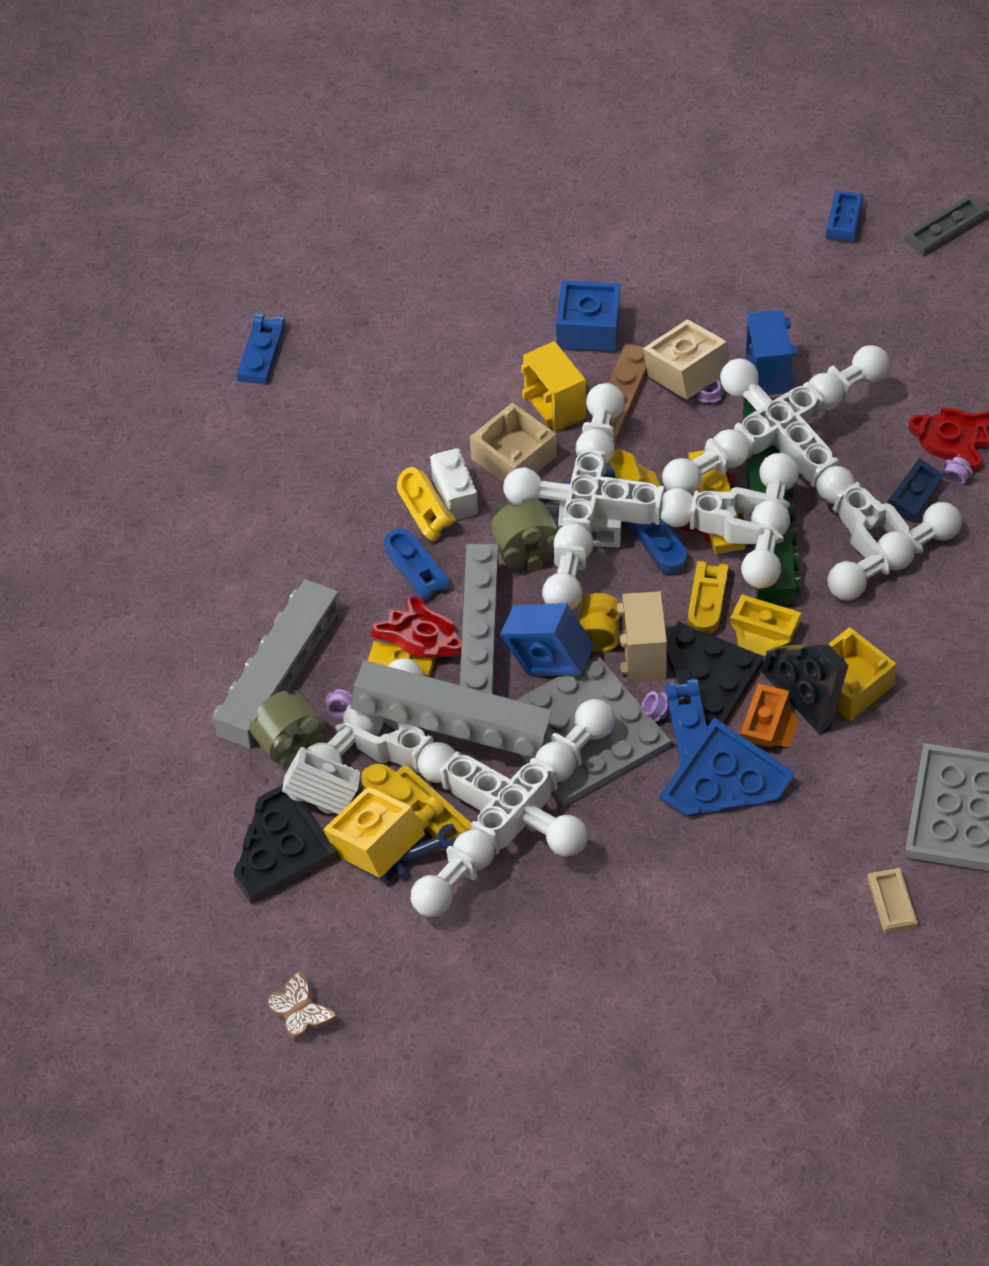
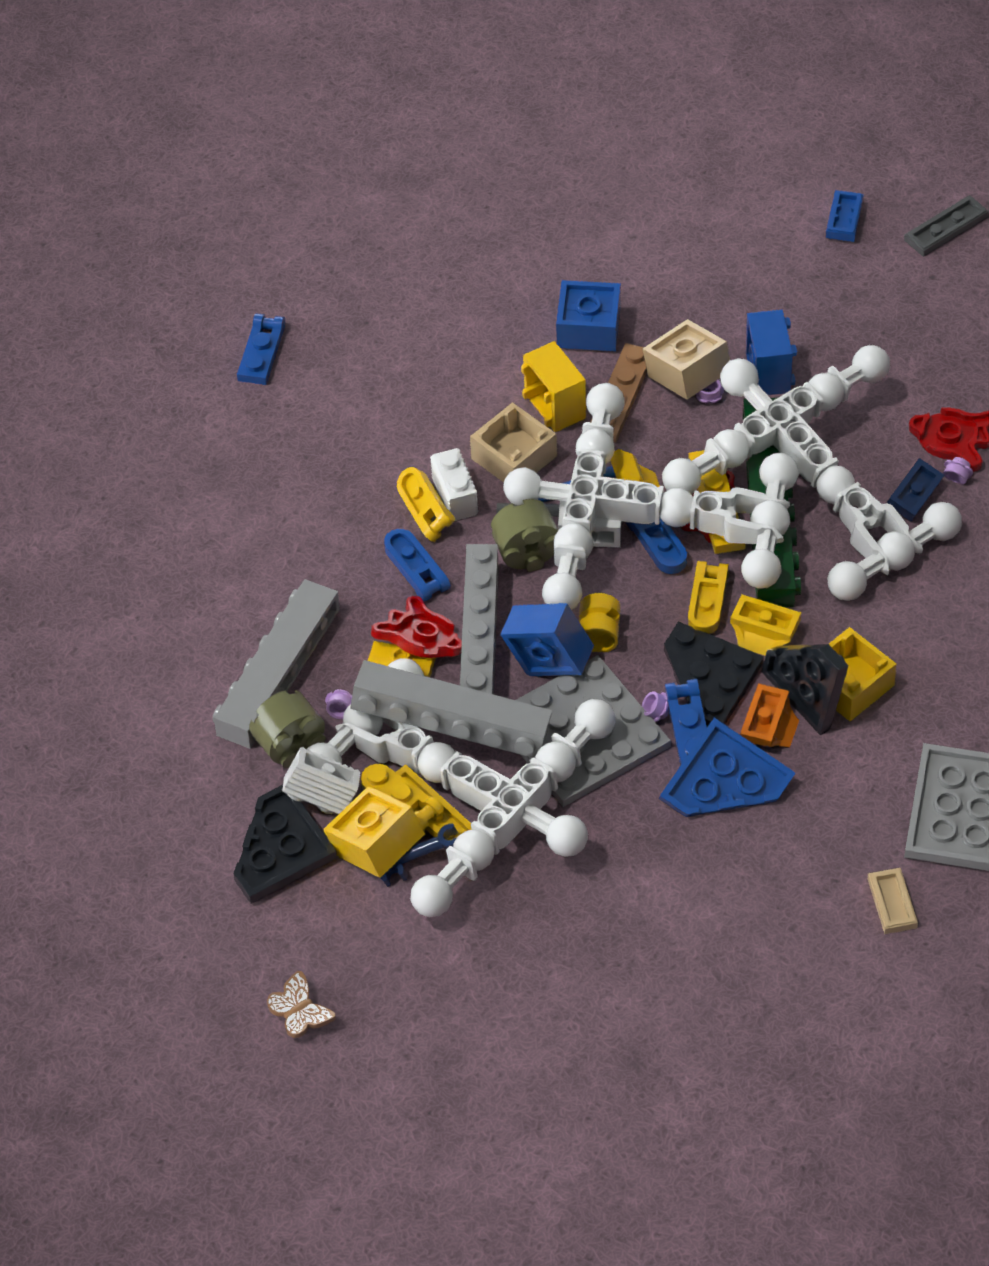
tan container [617,591,667,682] -> none

